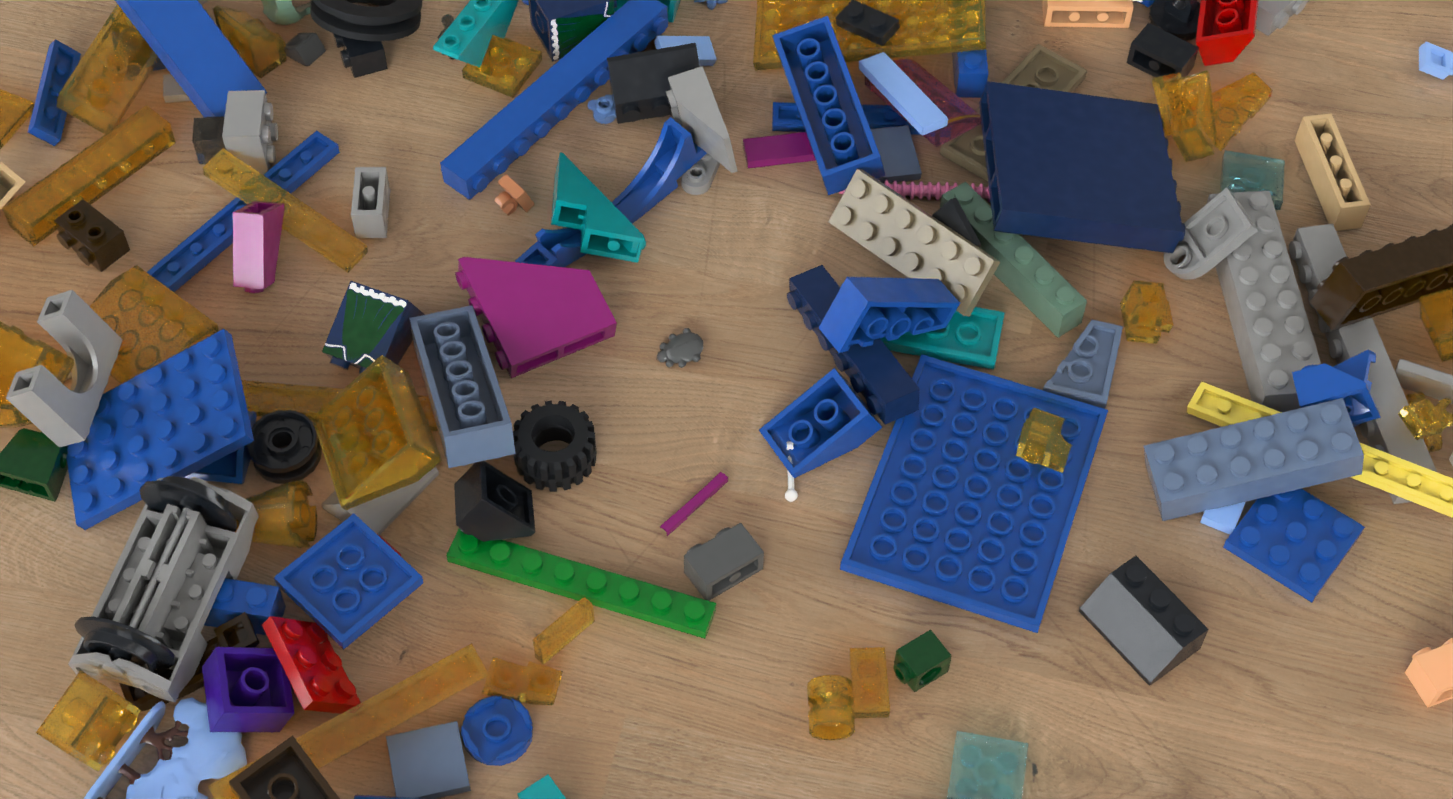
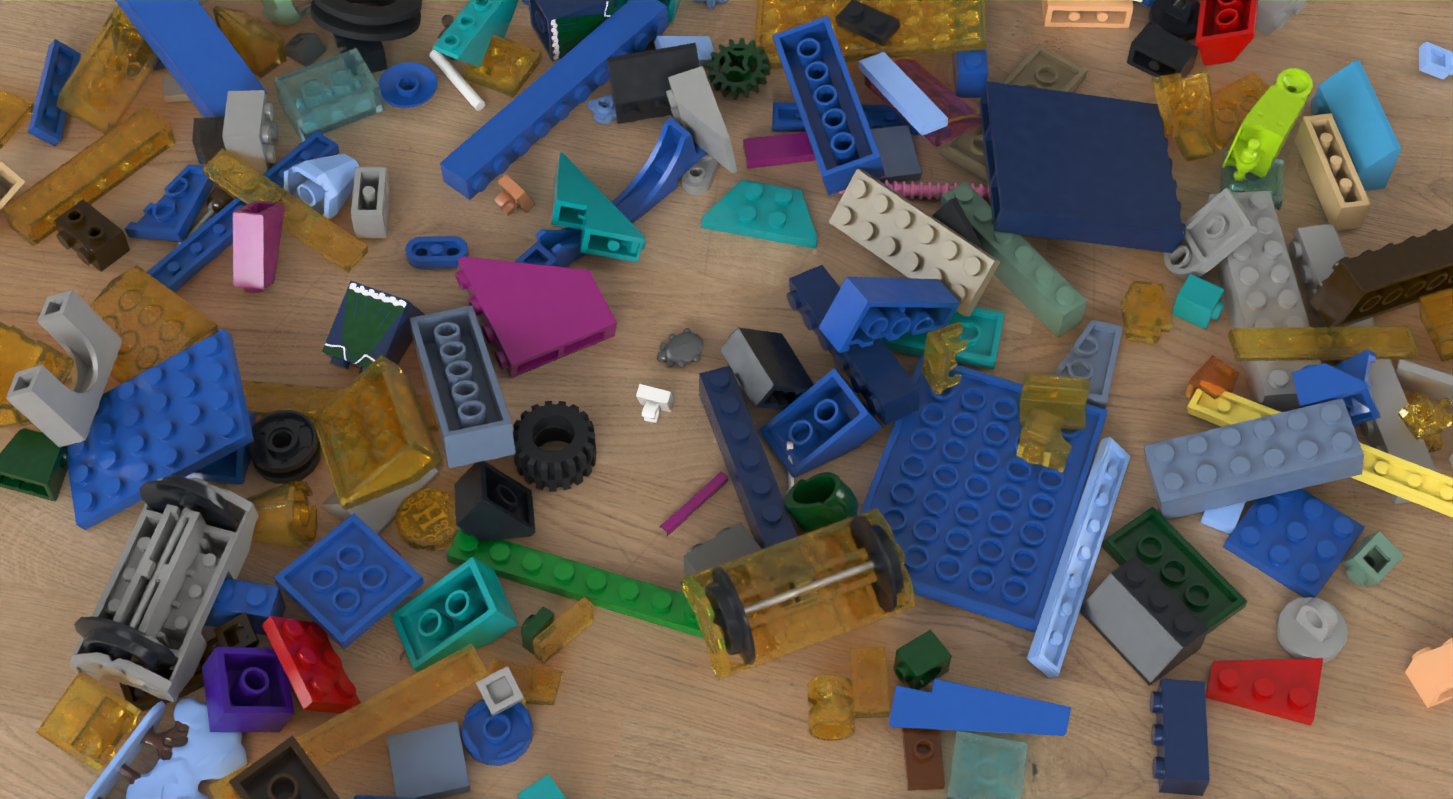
none -> blue wing [125,164,219,242]
none -> dark brown hinge [177,188,233,246]
none -> clear light blue brick [274,48,384,142]
none -> light blue cone [284,154,359,225]
none -> blue dish [378,62,437,108]
none -> teal slope [391,557,519,672]
none -> clear yellow tile [396,488,459,551]
none -> blue plate [405,236,469,269]
none -> white bar [429,50,485,111]
none -> light grey plate [476,666,525,716]
none -> dark green plate [521,606,556,655]
none -> white tile [636,384,674,424]
none -> clear yellow piece [680,508,916,681]
none -> dark blue brick [699,366,815,612]
none -> teal wing [701,180,818,249]
none -> dark green gear [707,38,771,100]
none -> black brick [720,327,814,410]
none -> dark green helmet [784,472,859,539]
none -> blue wedge [889,679,1071,736]
none -> reddish brown plate [902,728,945,790]
none -> clear yellow hinge [921,322,968,396]
none -> clear yellow panel [1019,374,1090,430]
none -> light blue tile [1027,437,1131,678]
none -> dark green tile [1101,507,1247,635]
none -> dark blue brick [1150,678,1210,796]
none -> teal brick [1172,274,1225,329]
none -> clear orange panel [1185,355,1239,399]
none -> red wing [1205,658,1323,726]
none -> lime piece [1222,68,1313,181]
none -> clear yellow tile [1228,326,1419,361]
none -> light grey tile [1276,597,1348,663]
none -> dark azure slope [1311,60,1402,191]
none -> sand green brick [1343,531,1404,588]

